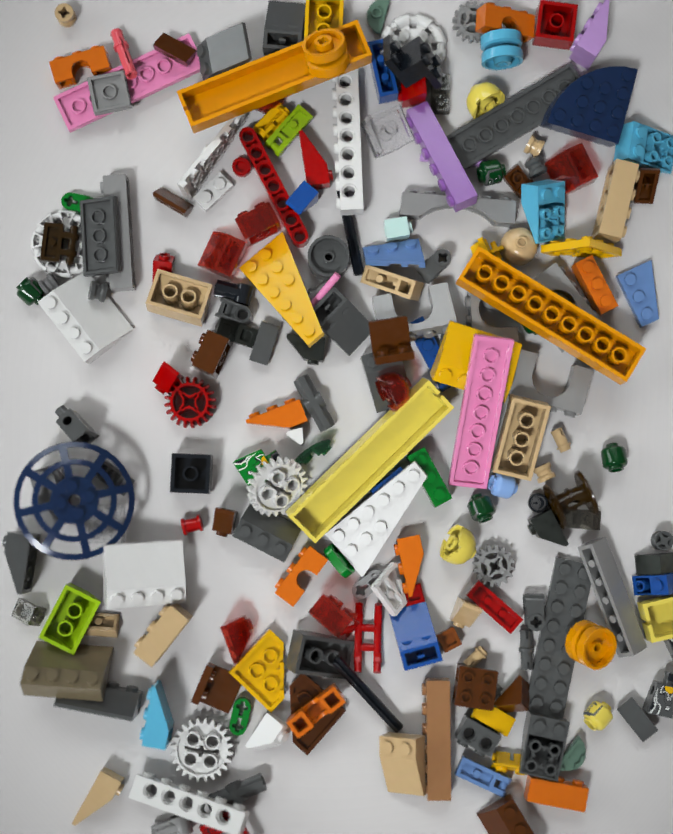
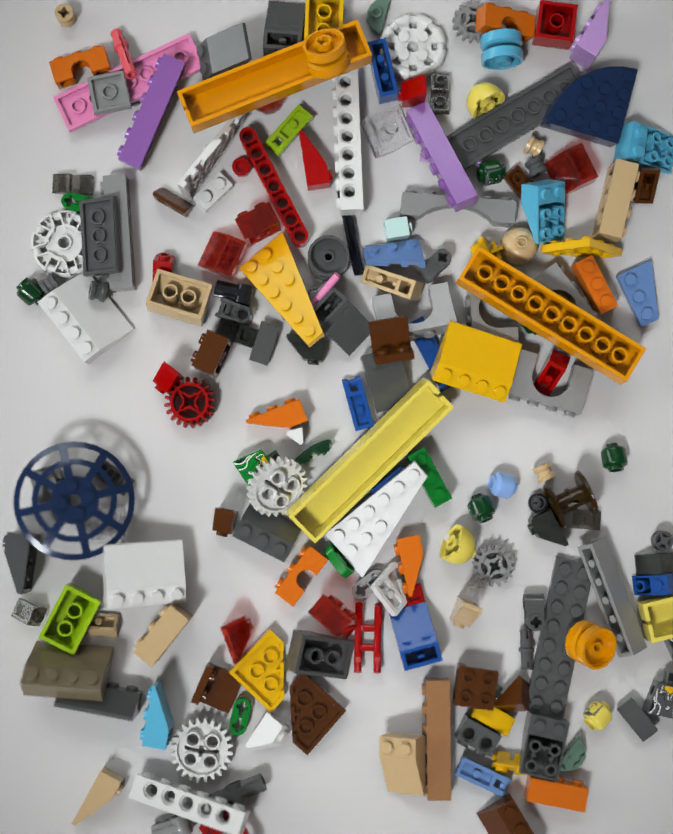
dark brown plate [40,222,79,265] -> none
dark grey torso [55,405,99,449] -> none
reddish brown slope [153,32,197,67] -> none
black brick [170,453,213,494] -> none
red bush [180,514,204,535] -> none
yellow hinge [252,101,290,142] -> none
blue slope [285,181,319,215] -> none
orange arch [286,683,346,739] -> none
dark grey piece [294,374,335,432] -> none
black axle [332,657,403,733] -> none
clear red cylinder [375,372,411,411] -> none
black bracket [383,35,443,89] -> none
dark orange plate [436,626,462,653] -> none
bright pink plate [448,334,514,489] -> none
tan pin [463,646,488,667] -> none
red plate [466,580,523,634] -> none
tan brick [491,394,551,481] -> none
tan pin [550,427,571,453] -> none
none -> clear smoke slope [52,173,94,195]
none -> medium lavender brick [117,53,186,171]
none -> blue plate [342,375,374,431]
none -> red slope [534,349,571,396]

